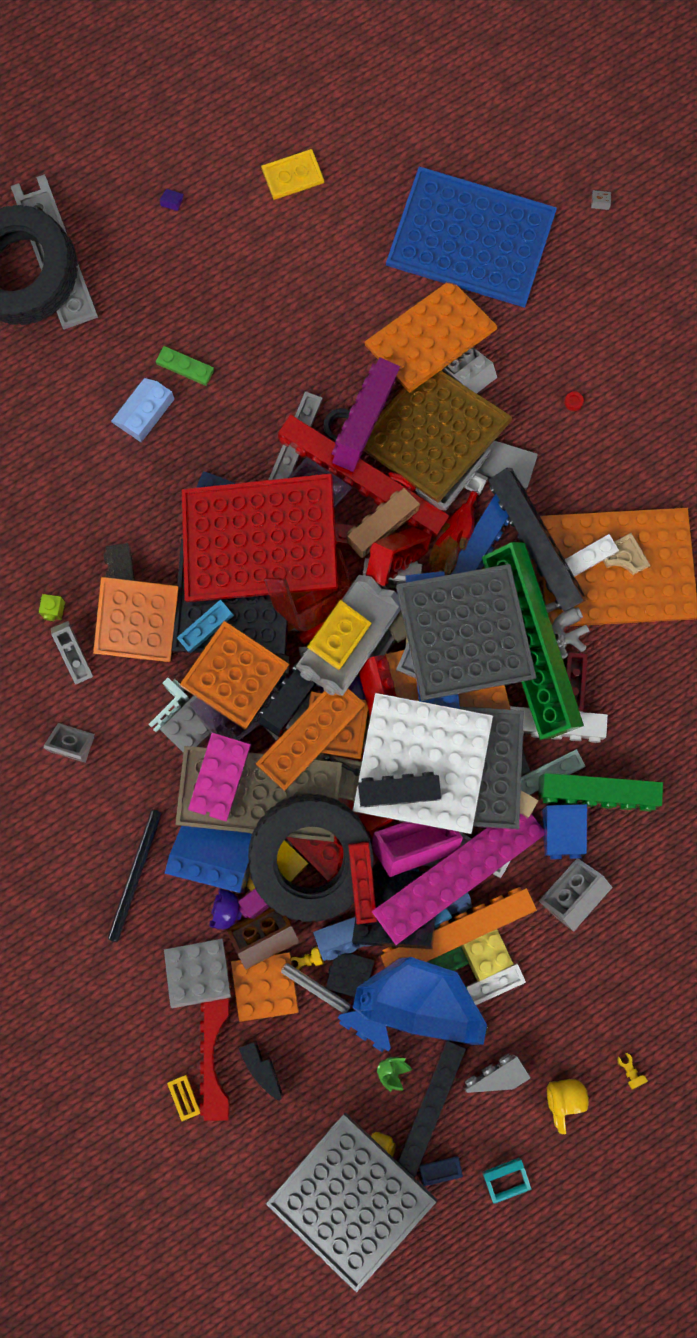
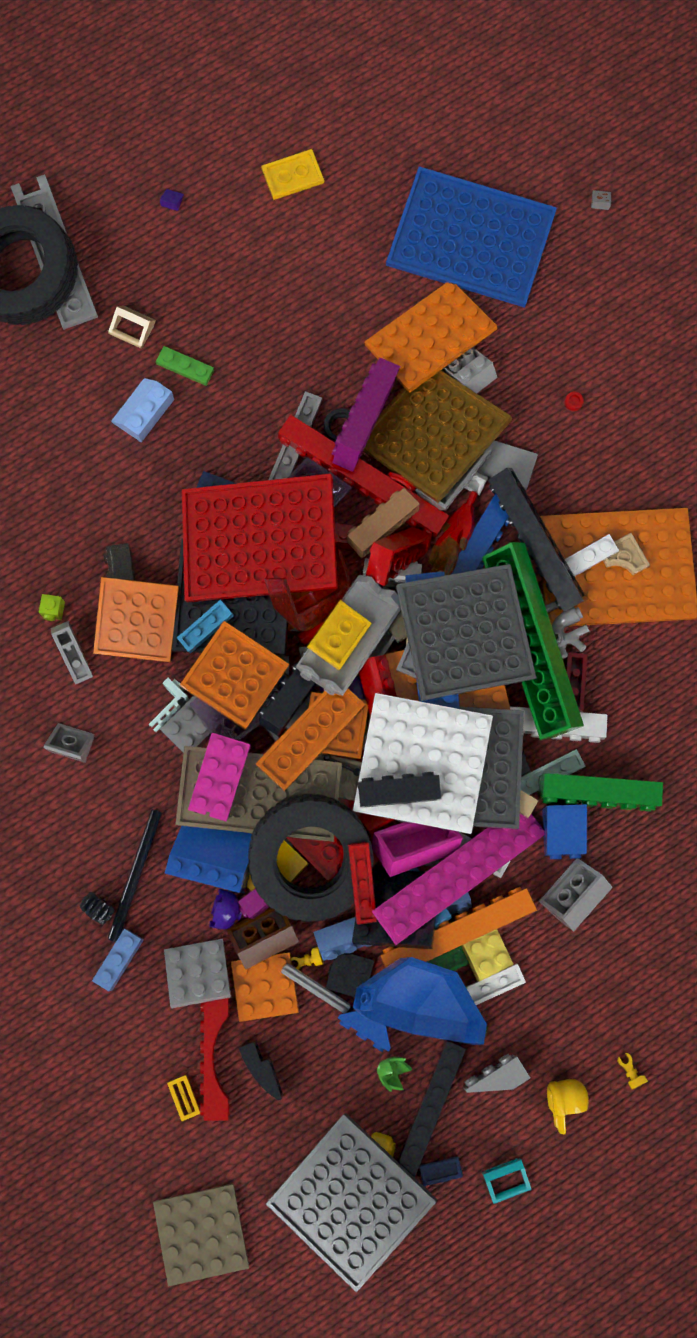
none -> black gear [80,892,114,924]
none -> medium blue brick [92,929,144,991]
none -> tan tile [108,305,156,349]
none -> dark tan plate [153,1183,249,1286]

